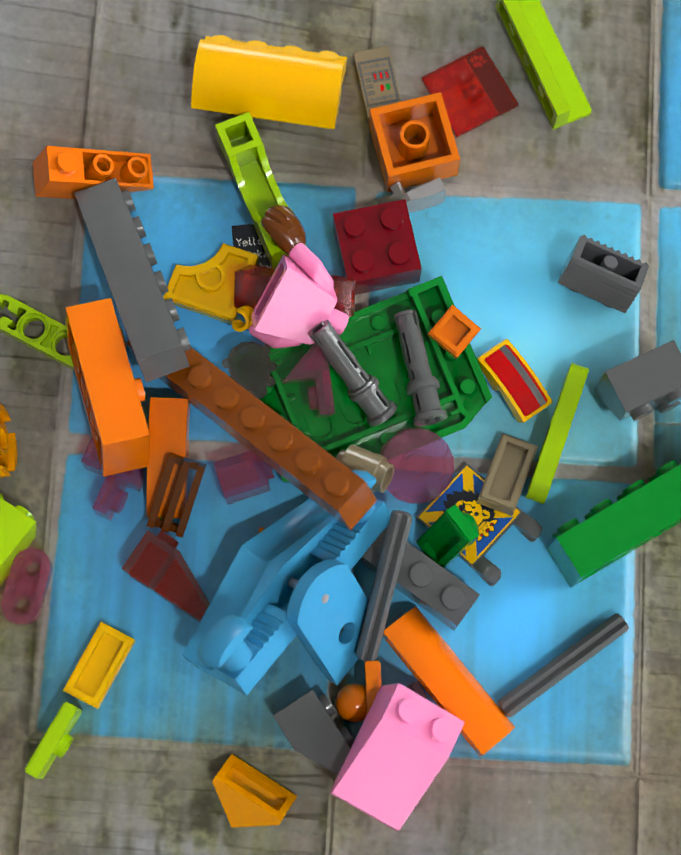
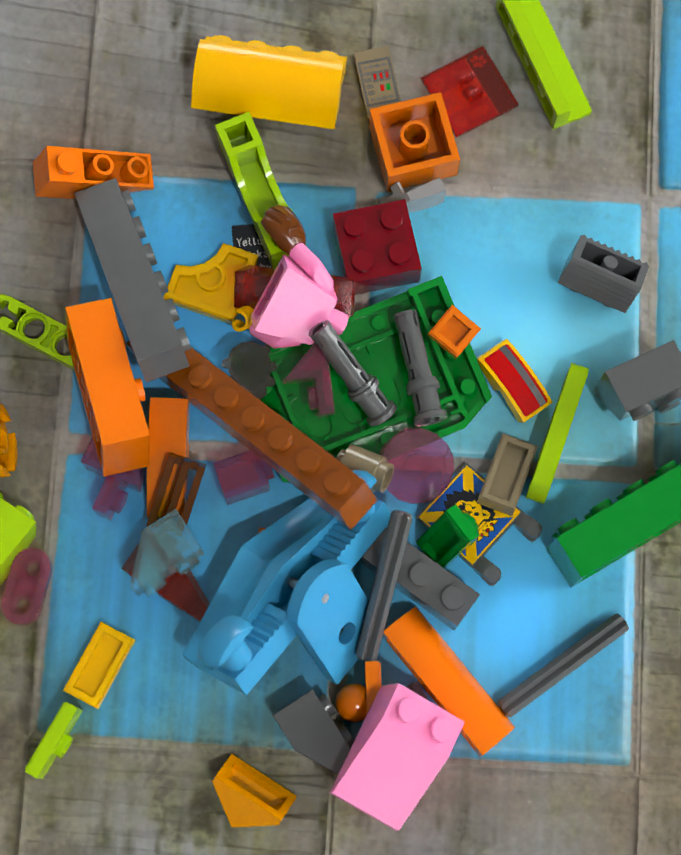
none -> clear light blue slope [130,509,204,596]

